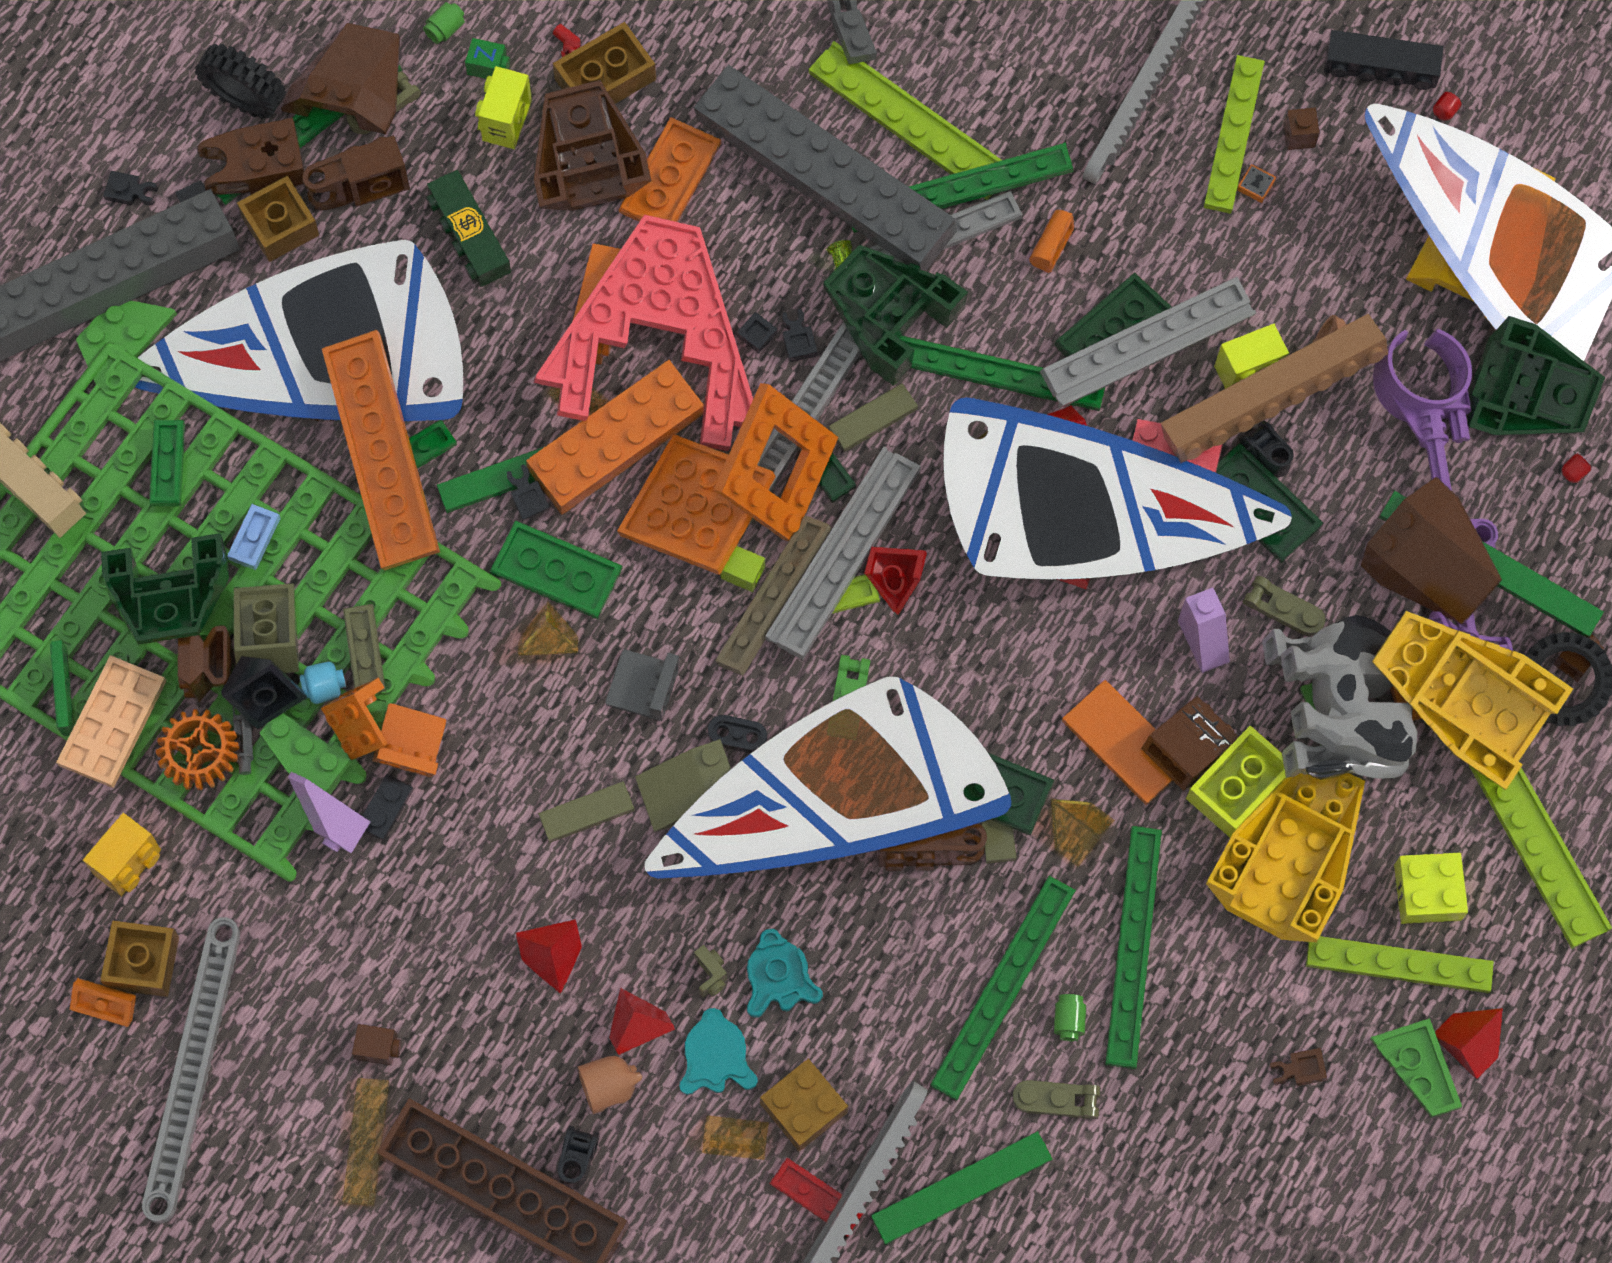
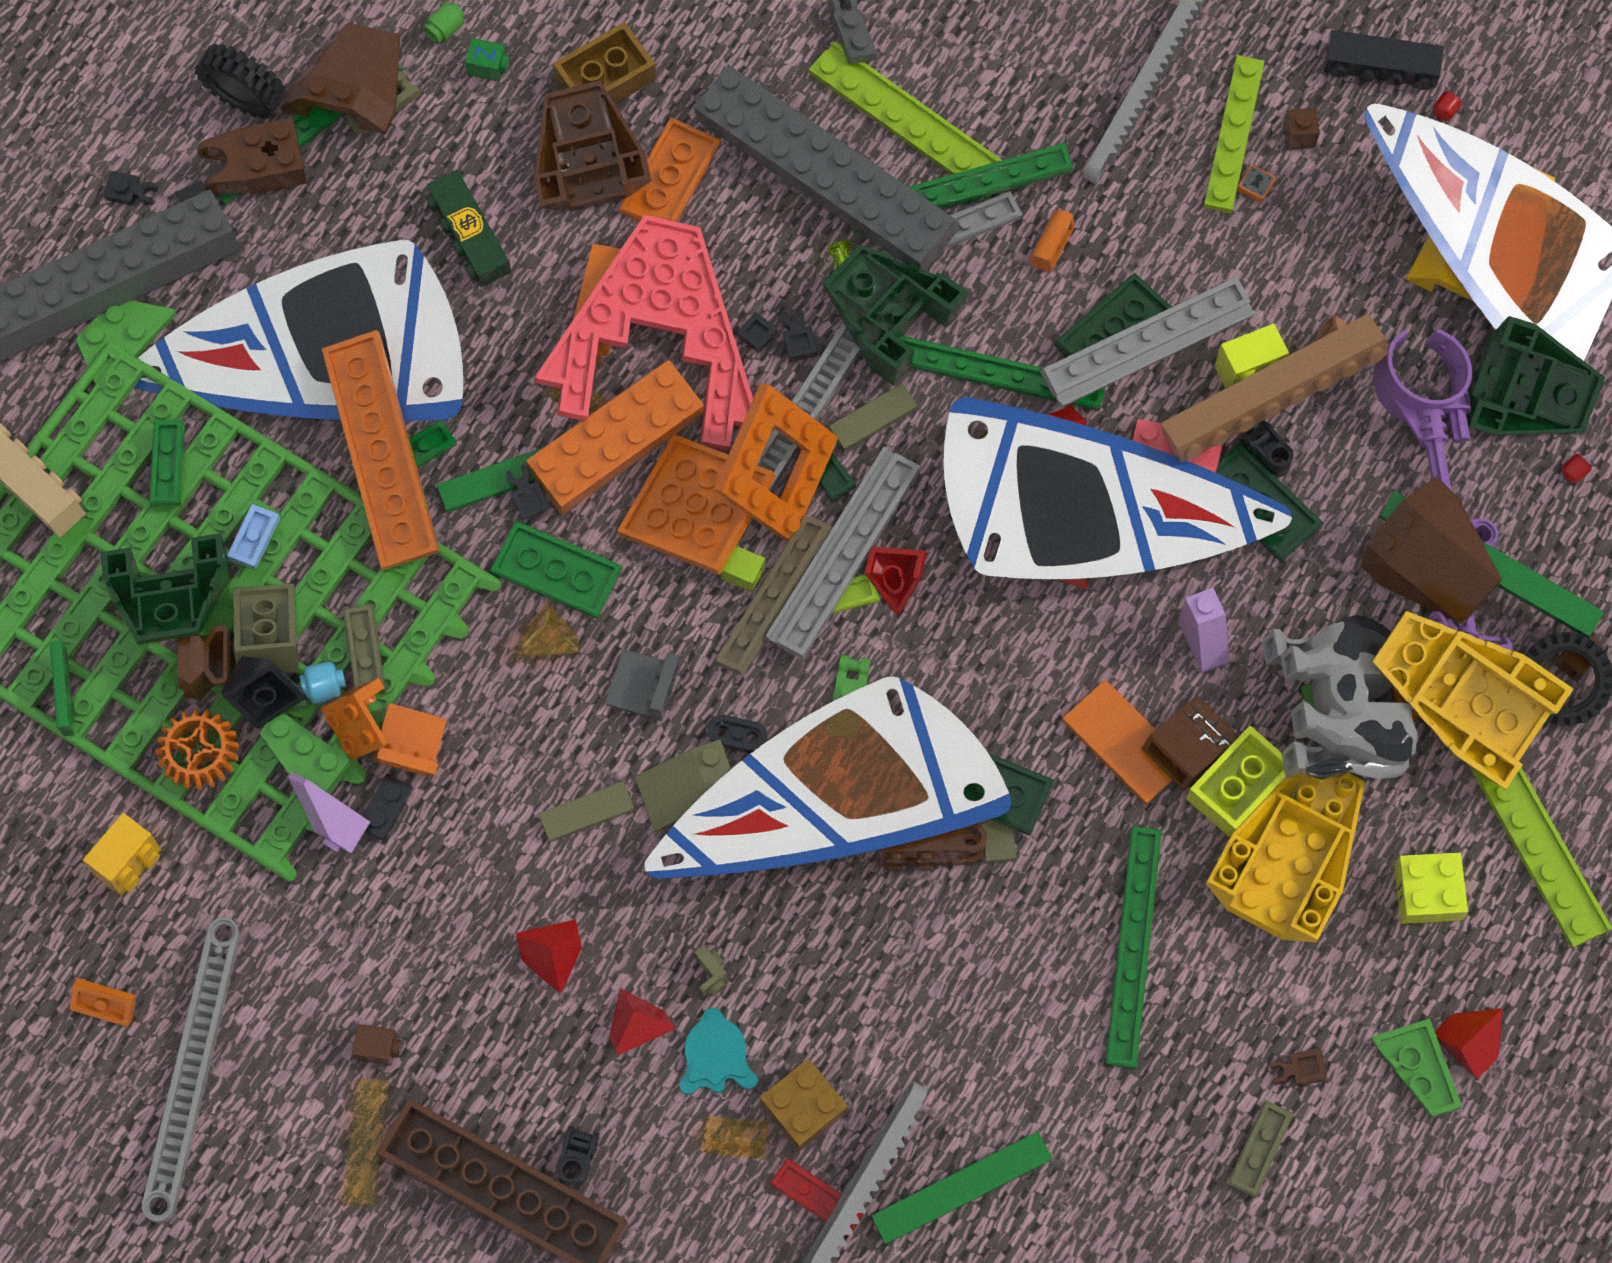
light nougat plate [56,655,166,788] -> none
pearl gold brick [100,921,179,997] -> none
dark grey piece [232,706,254,775] -> none
pearl gold brick [237,176,319,262] -> none
reddish brown brick [302,135,410,210] -> none
neon yellow brick [475,66,532,150] -> none
red arm [553,24,581,57] -> none
nougat piece [577,1056,642,1114] -> none
teal tile [747,929,823,1018] -> none
green tile [930,875,1076,1101] -> none
olive plate [1012,1080,1101,1119] -> none
clear yellow slope [1051,799,1115,867] -> none
bright green brick [1054,994,1086,1042] -> none
olive plate [1242,576,1325,636] -> none
lime plate [1306,936,1494,993] -> none
none -> olive tile [1227,1100,1294,1198]

